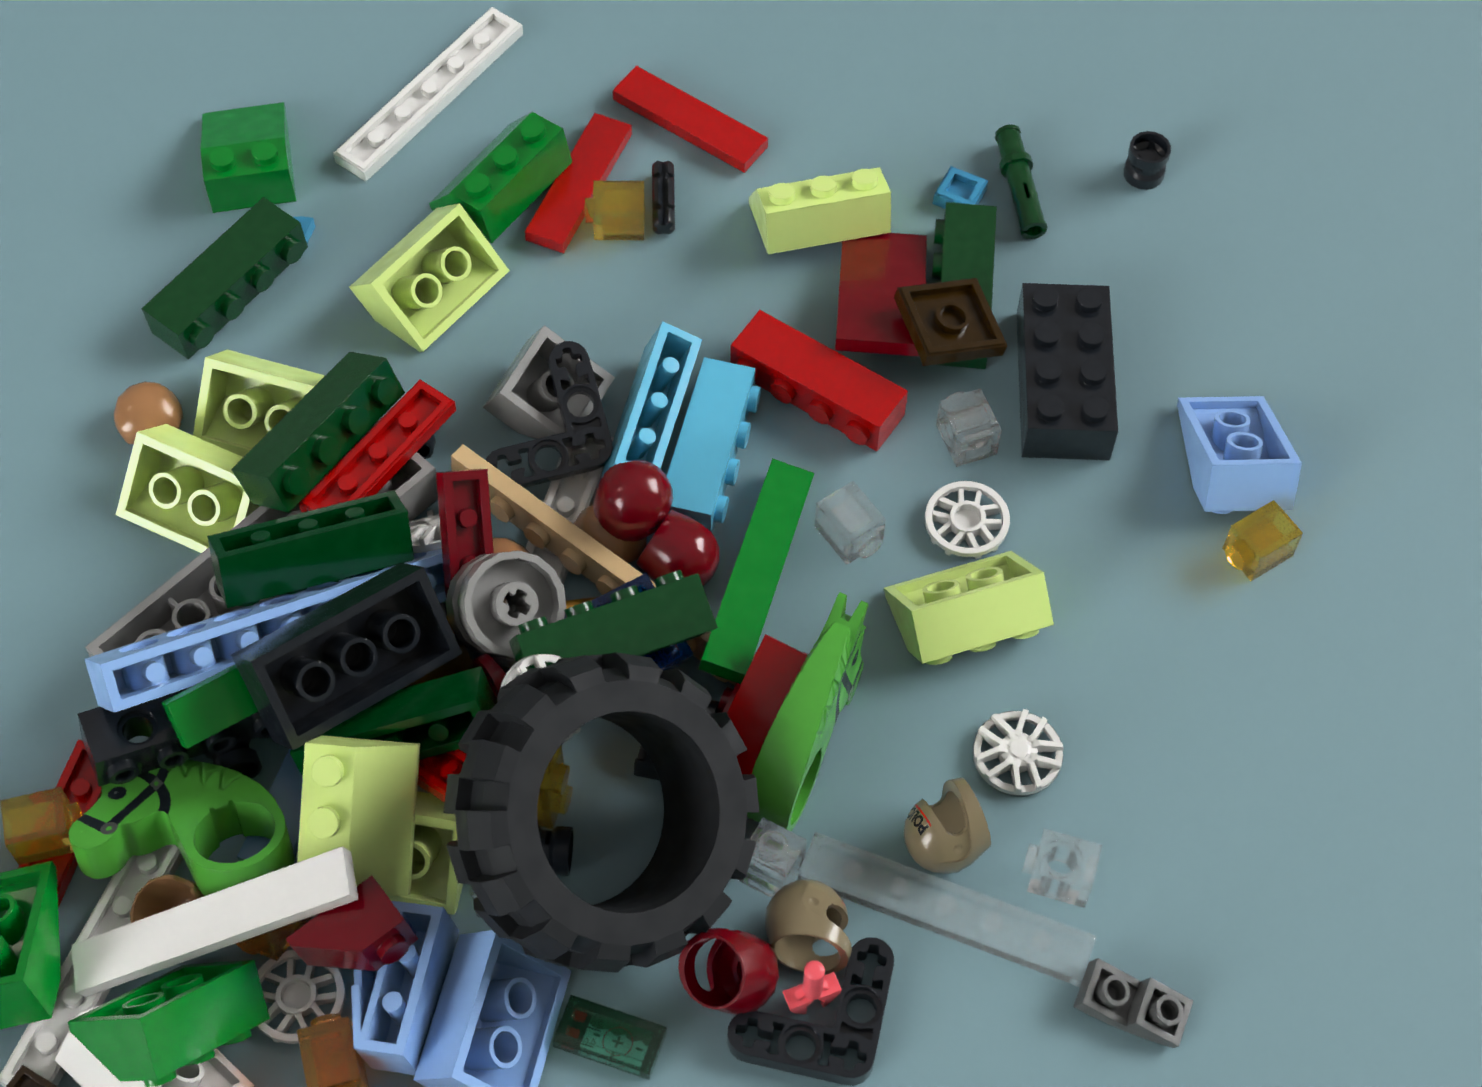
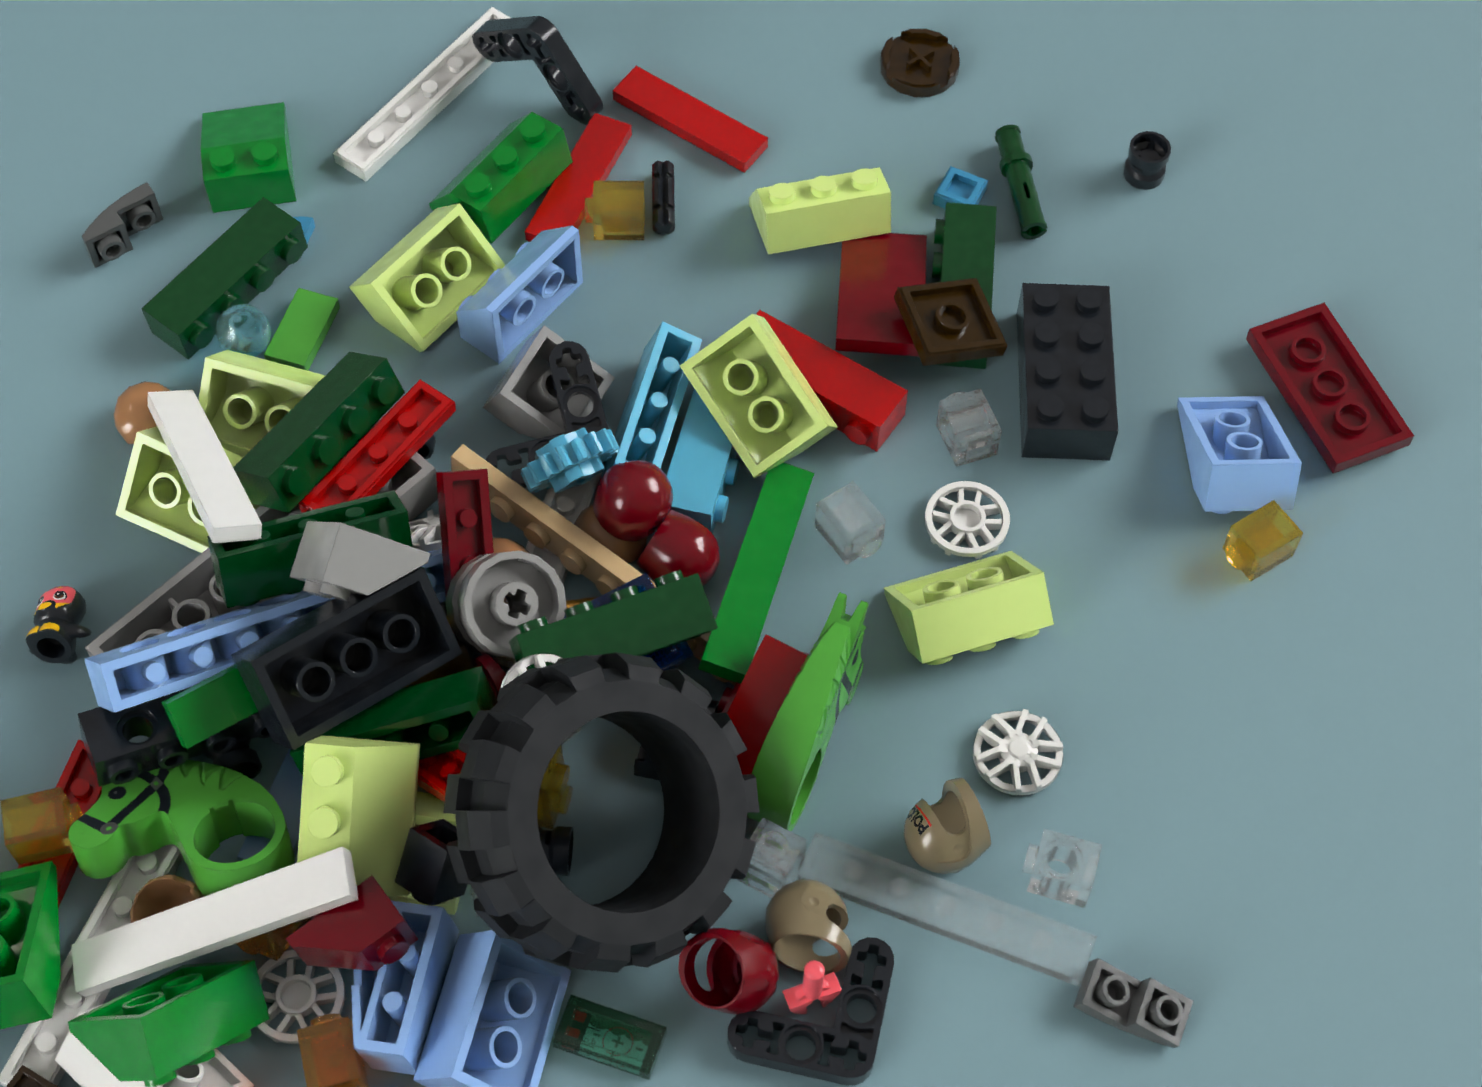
none -> black animal [26,586,92,664]
none -> dark grey slope [82,182,163,268]
none -> white tile [148,390,262,543]
none -> clear light blue piece [216,303,272,357]
none -> bright green tile [264,288,340,371]
none -> light grey slope [290,521,431,601]
none -> black brick [394,819,468,906]
none -> light blue slope [456,226,583,364]
none -> black beam [472,16,603,125]
none -> medium azure gear [521,428,620,494]
none -> yellowish green slope [680,314,838,478]
none -> dark brown tile [880,29,960,97]
none -> dark red plate [1246,302,1414,474]

